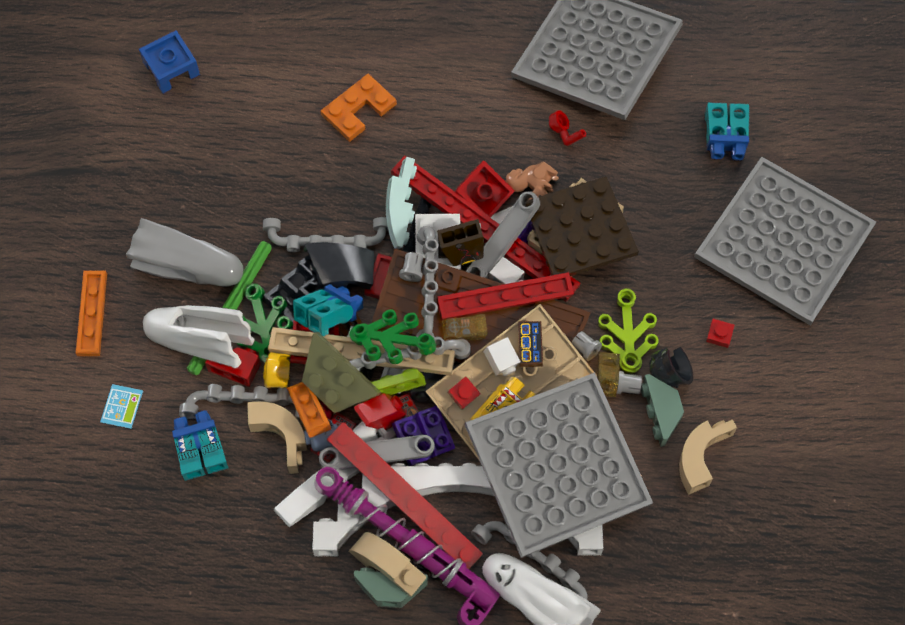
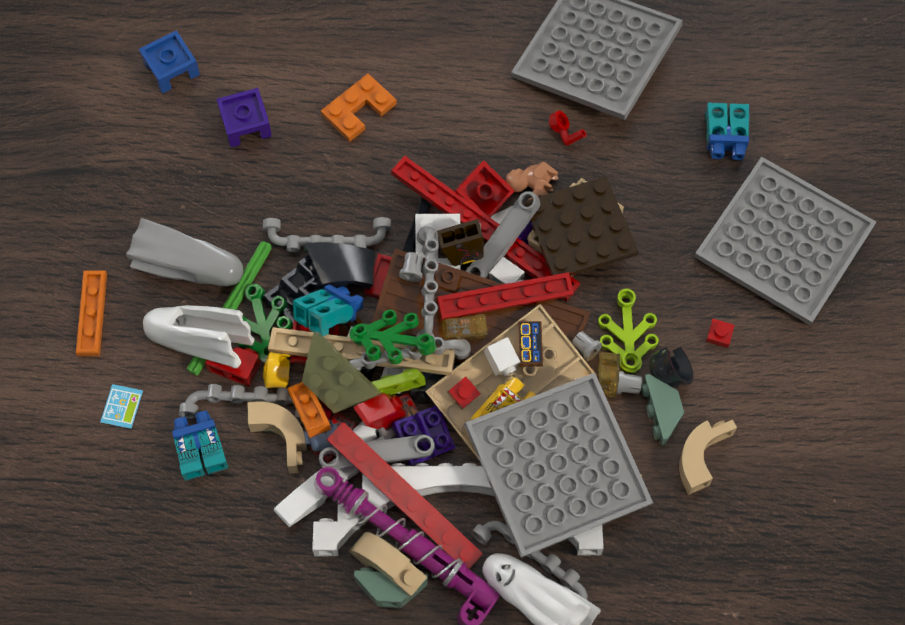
light aqua slope [386,157,417,250] -> none
none -> dark purple panel [217,88,272,148]

